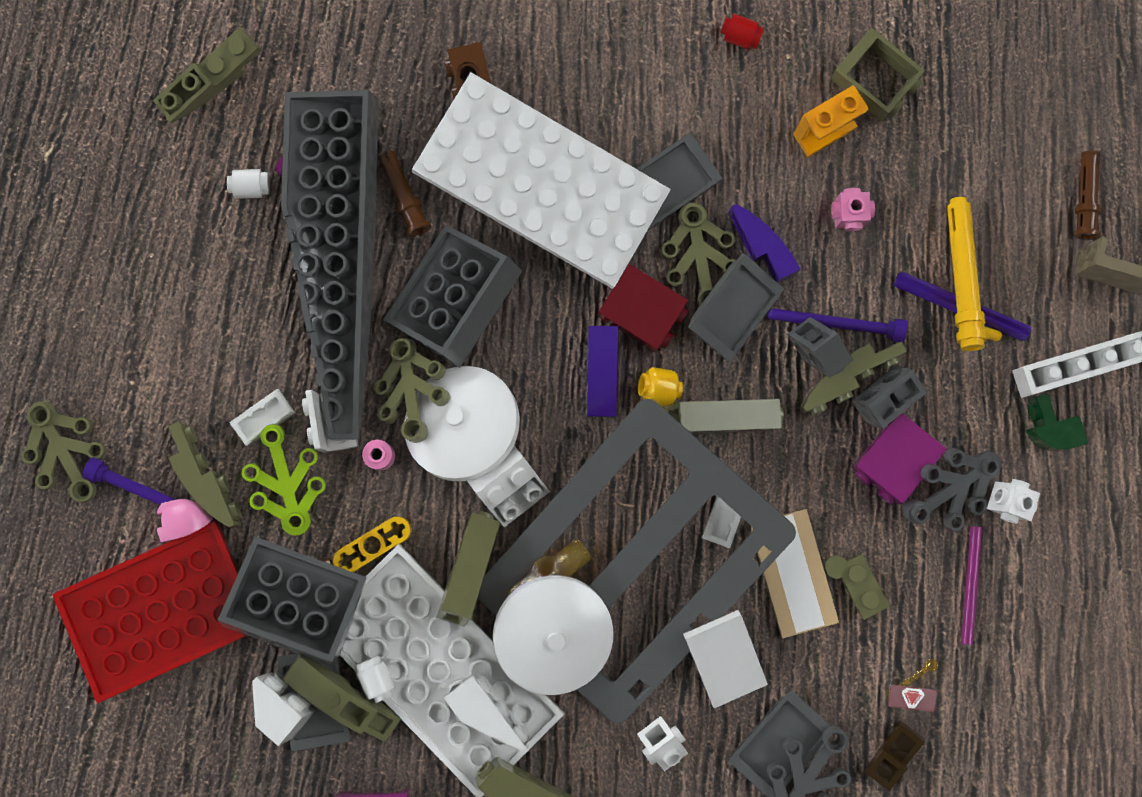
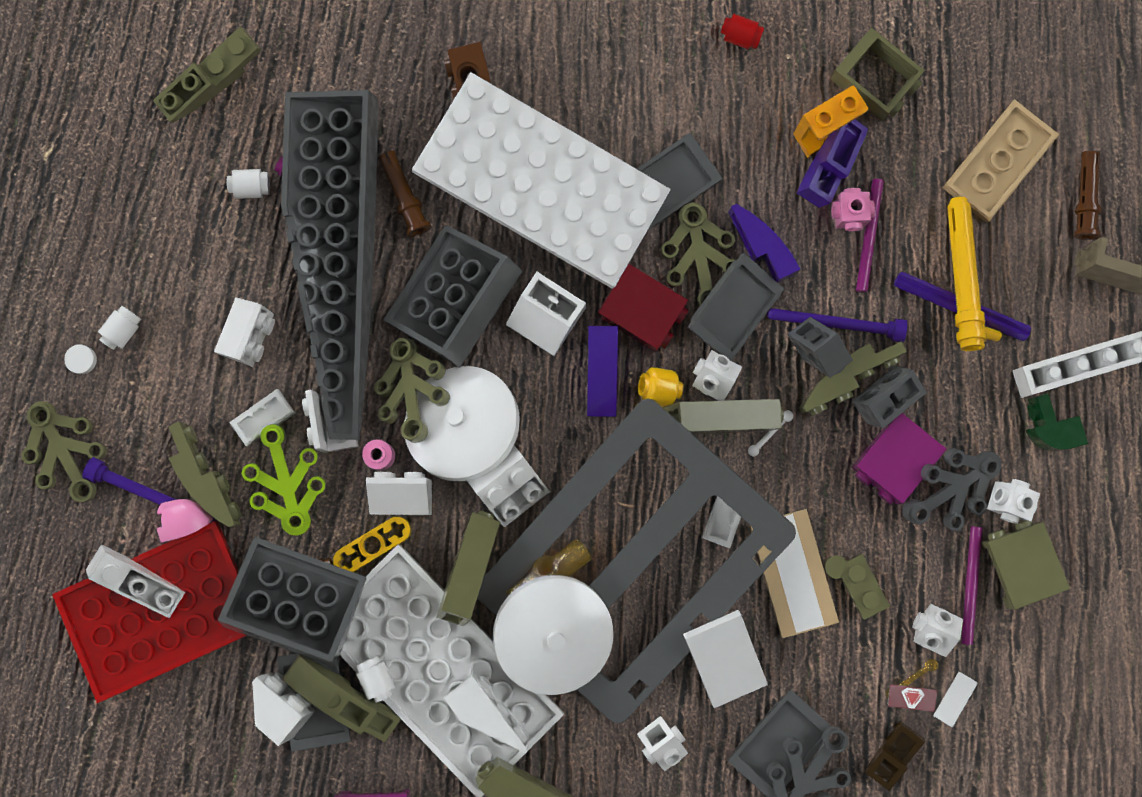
none -> white tile [64,345,97,374]
none -> white slope [86,544,185,618]
none -> white brick [98,305,141,350]
none -> white slope [214,298,275,367]
none -> white slope [366,472,432,515]
none -> white slope [506,272,586,356]
none -> white brick [692,350,742,401]
none -> white hinge [748,410,794,457]
none -> dark purple slope [797,119,868,208]
none -> magenta bar [856,179,884,293]
none -> white brick [912,604,963,657]
none -> white sticker [933,672,978,727]
none -> tan tile [942,99,1060,223]
none -> olive panel [981,520,1070,610]

